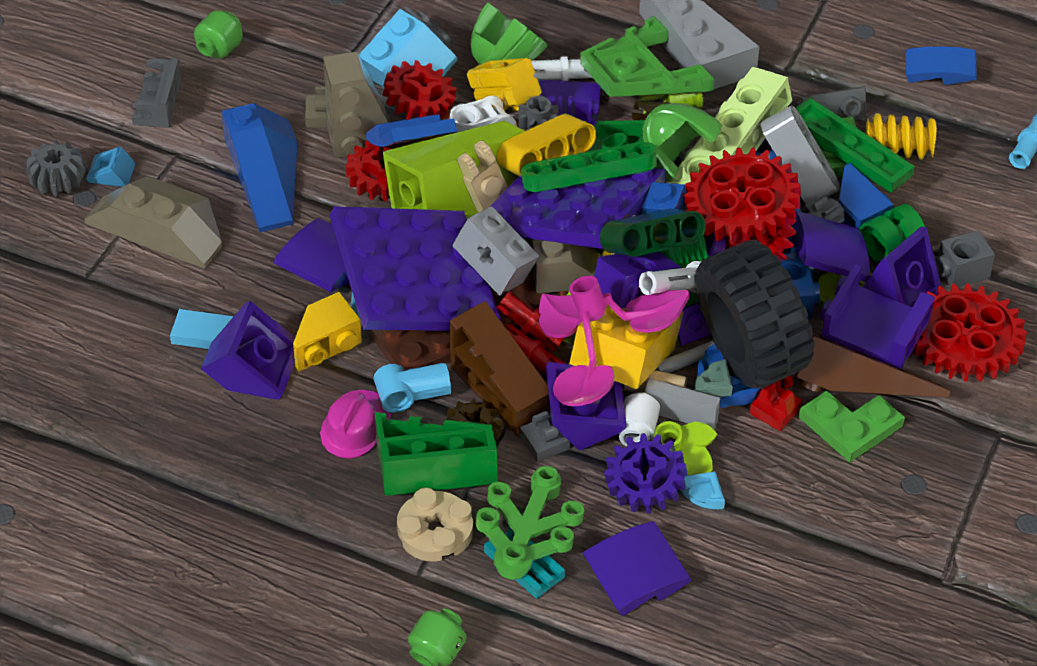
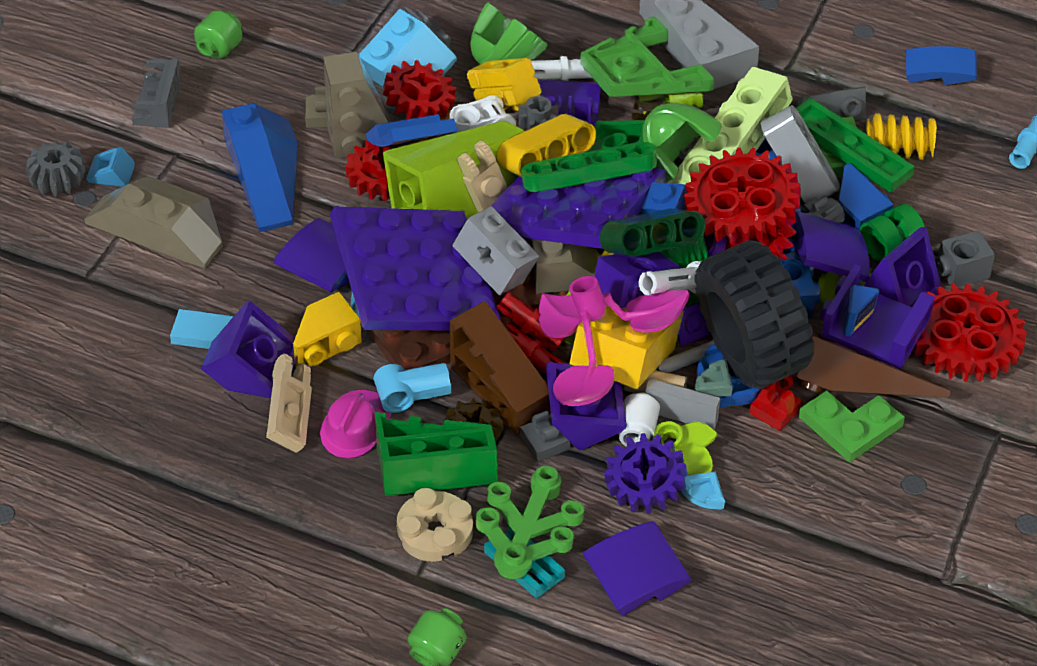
none -> tan hinge [266,353,312,453]
none -> blue slope [843,285,879,336]

